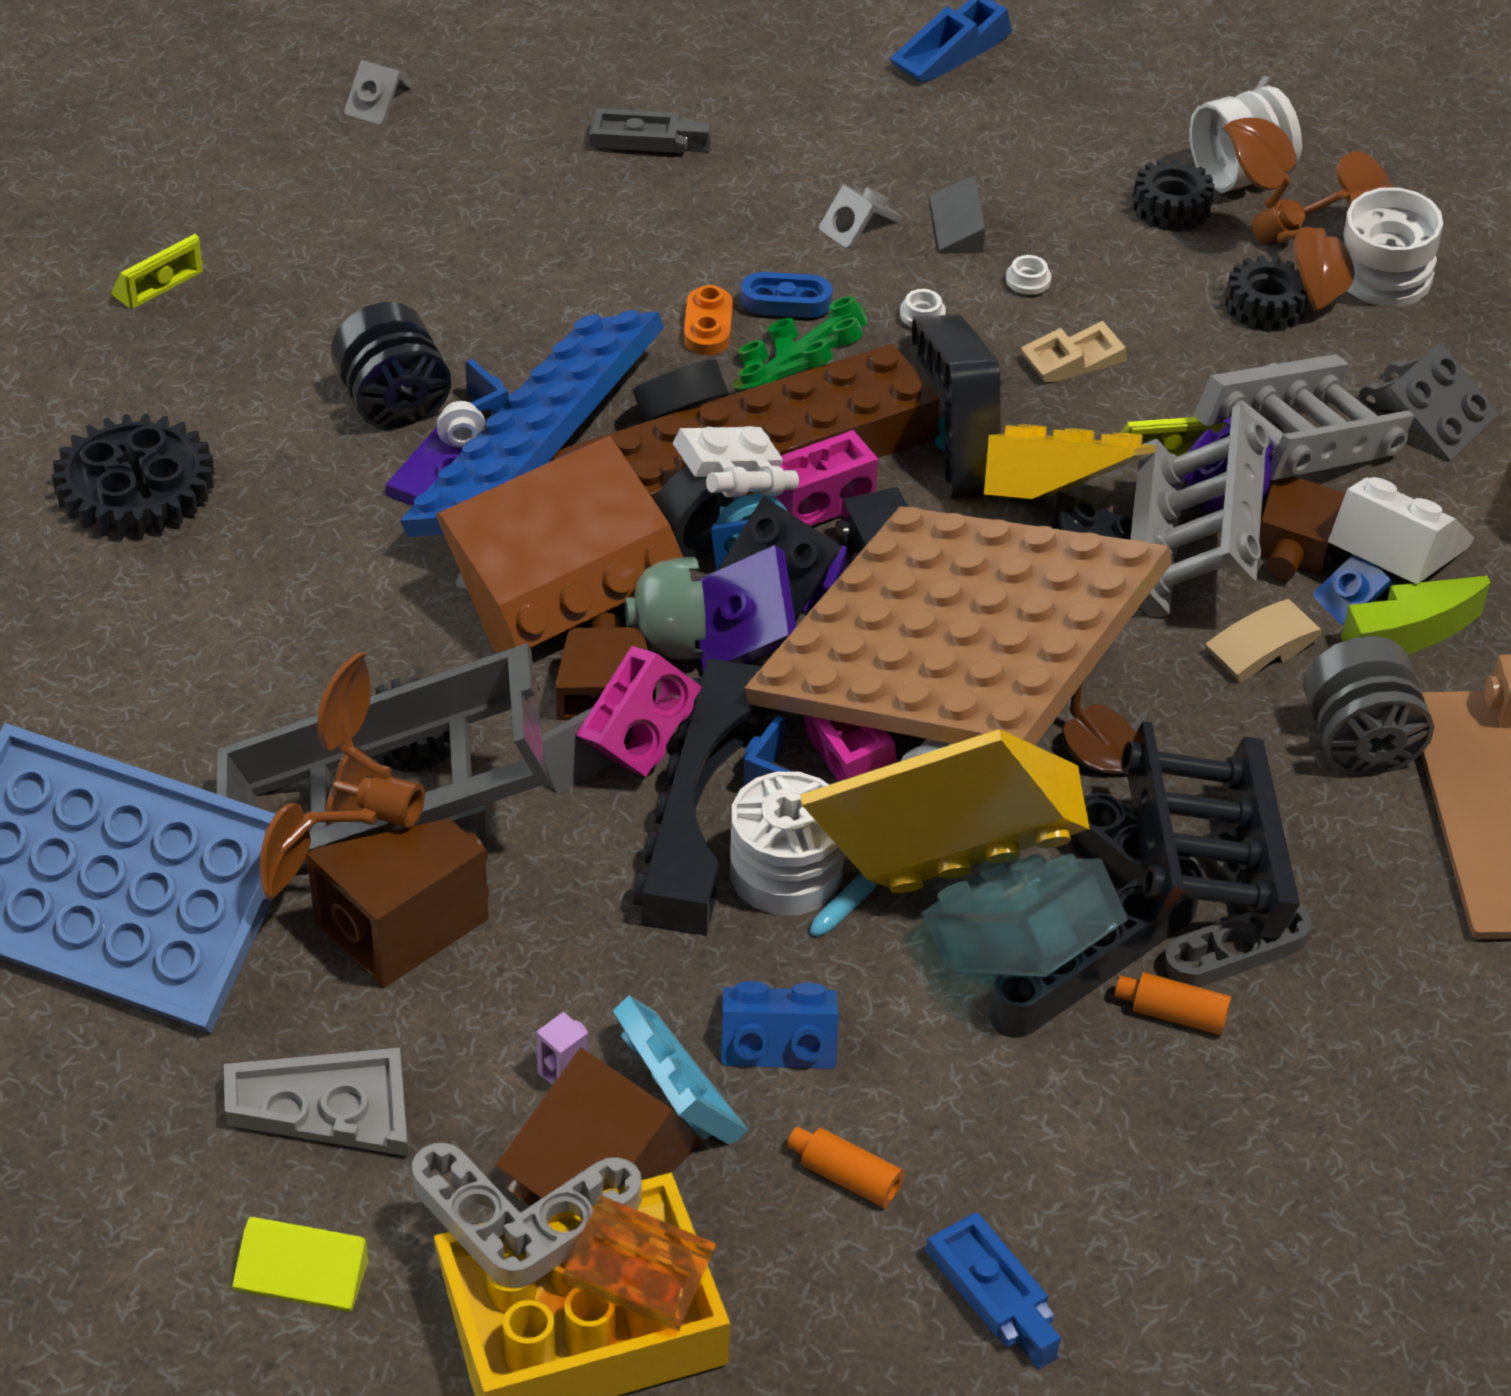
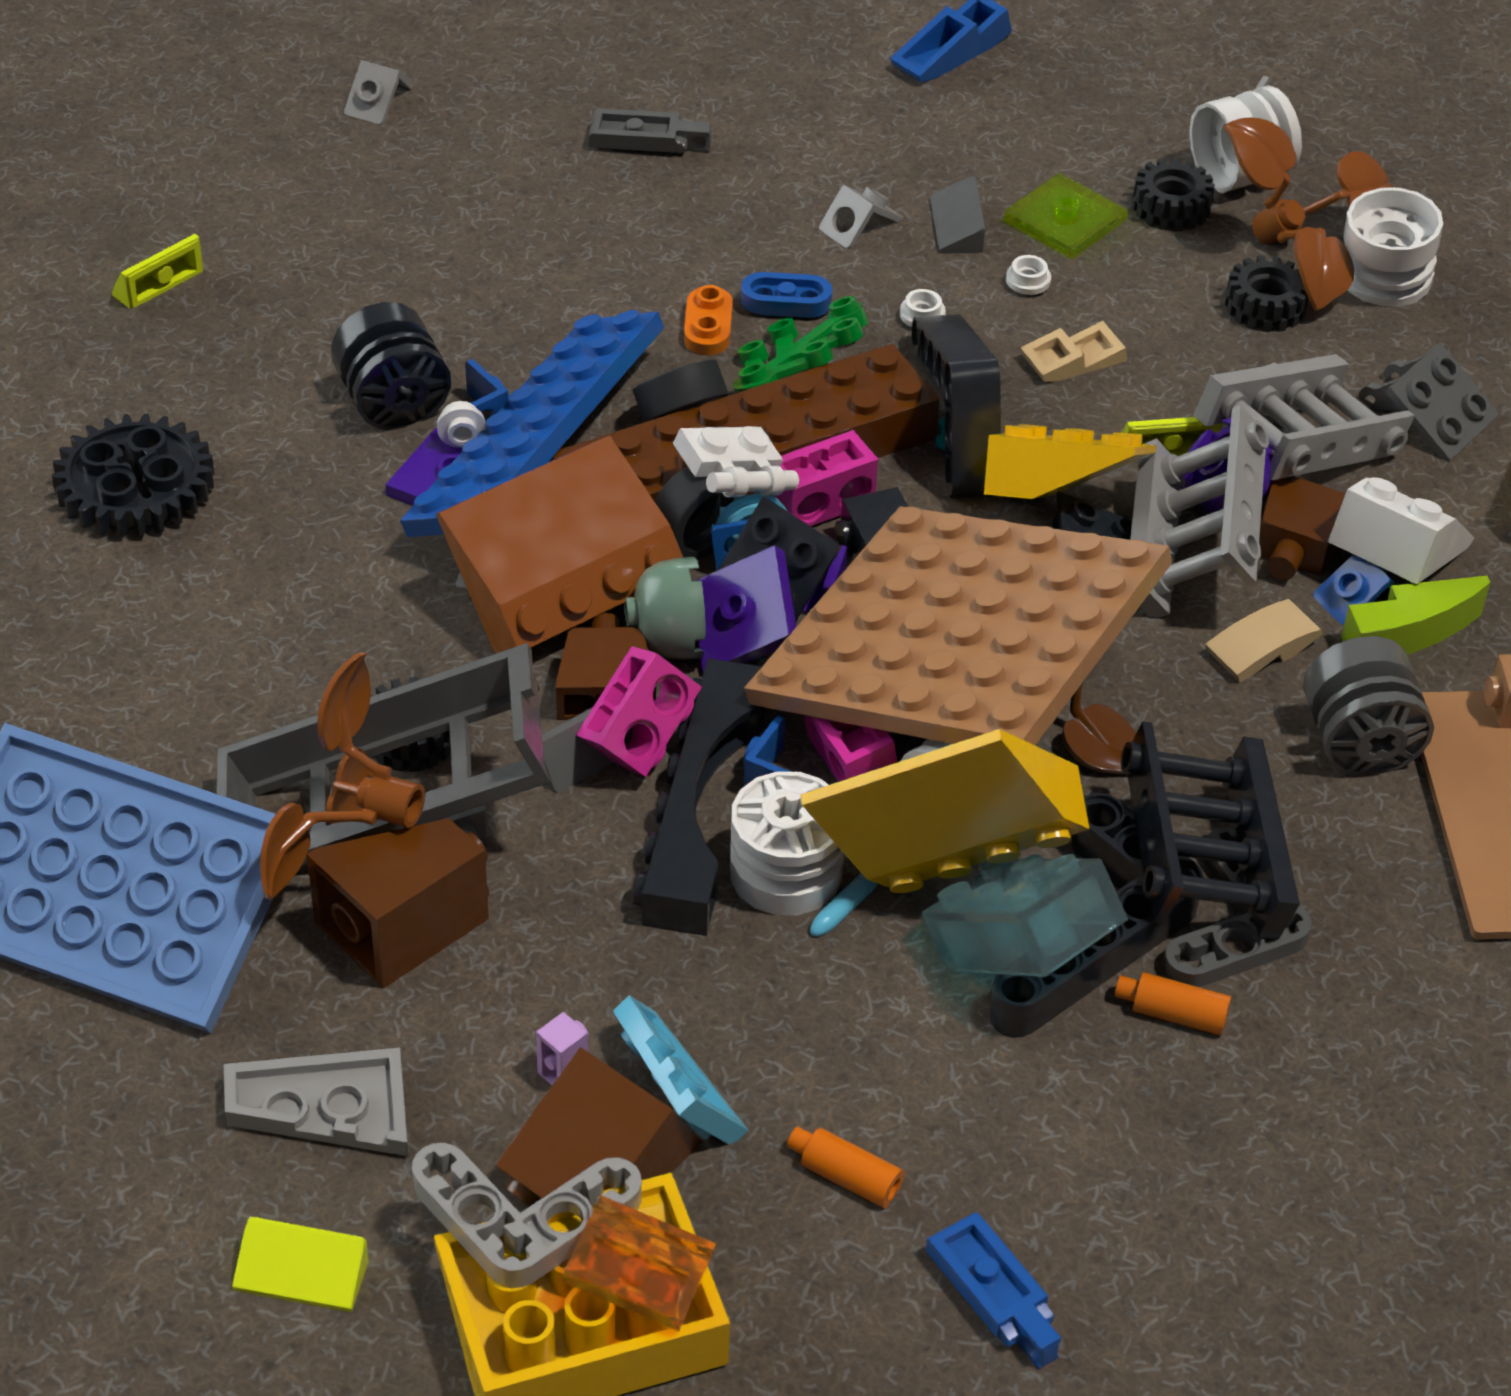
blue bracket [721,981,838,1069] -> none
none -> clear neon green plate [1003,173,1128,259]

